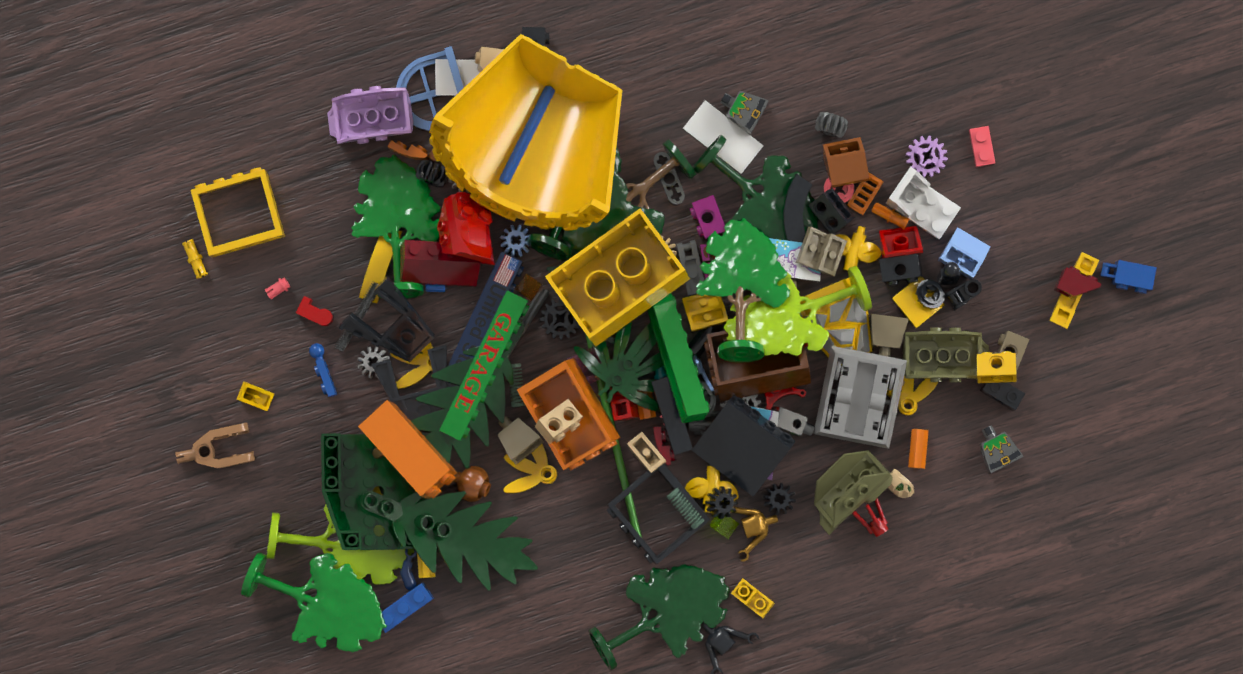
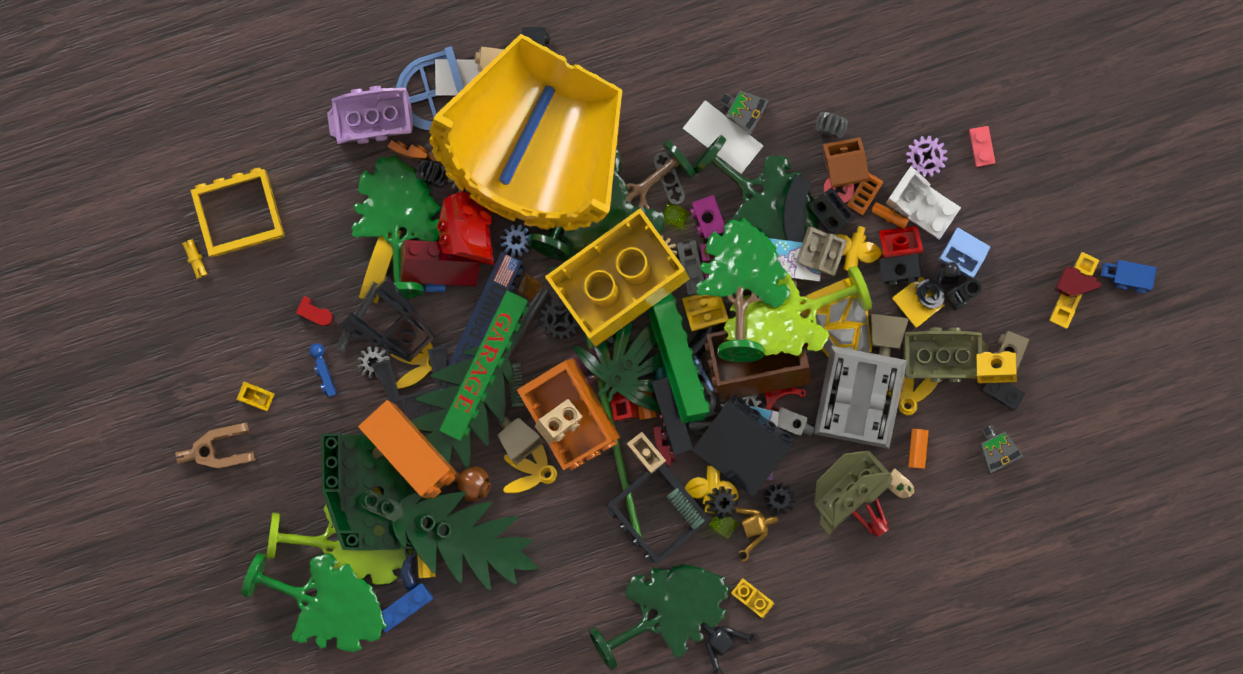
coral pin [265,277,291,300] -> none
none -> clear neon green slope [663,203,690,229]

